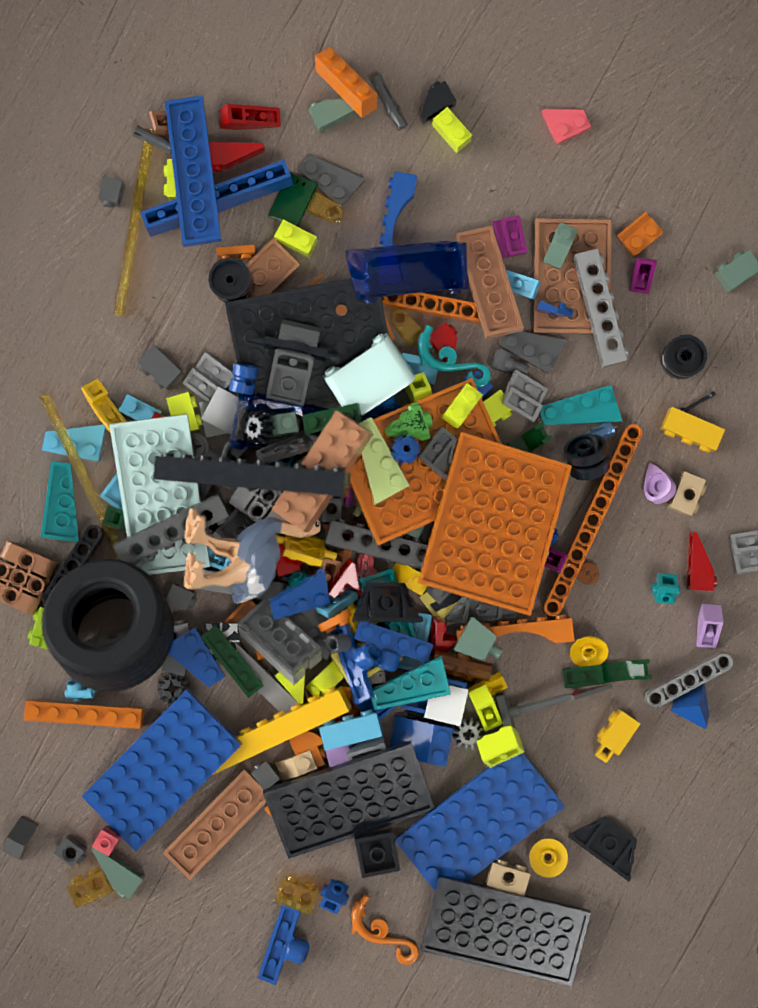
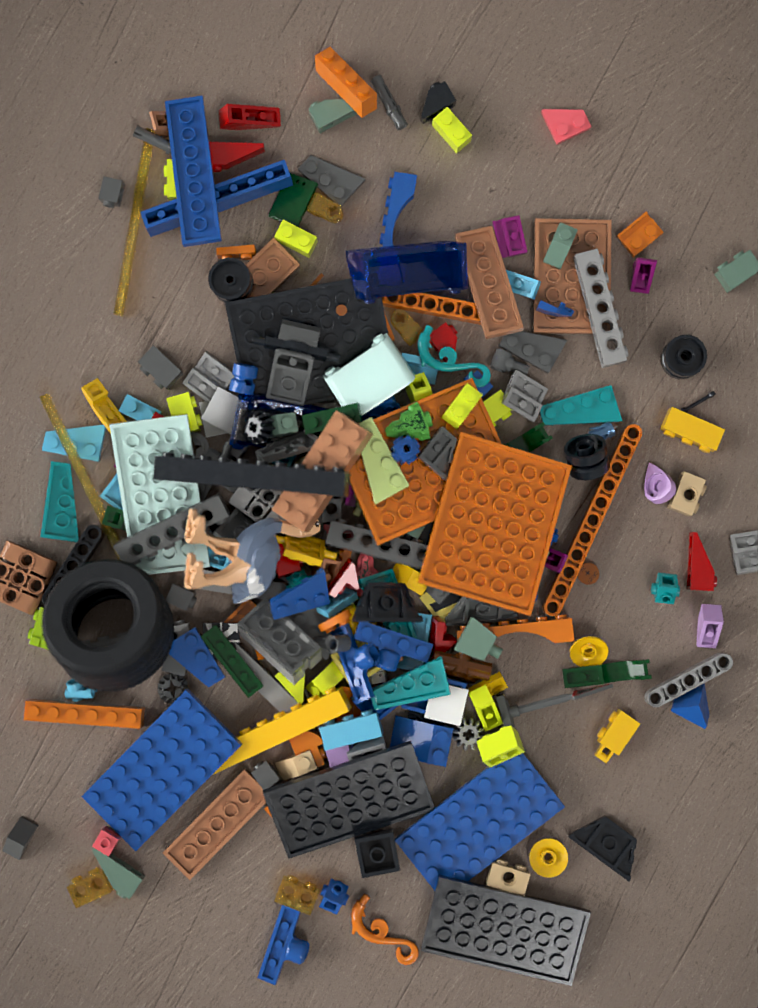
dark grey brick [54,834,87,867] -> none

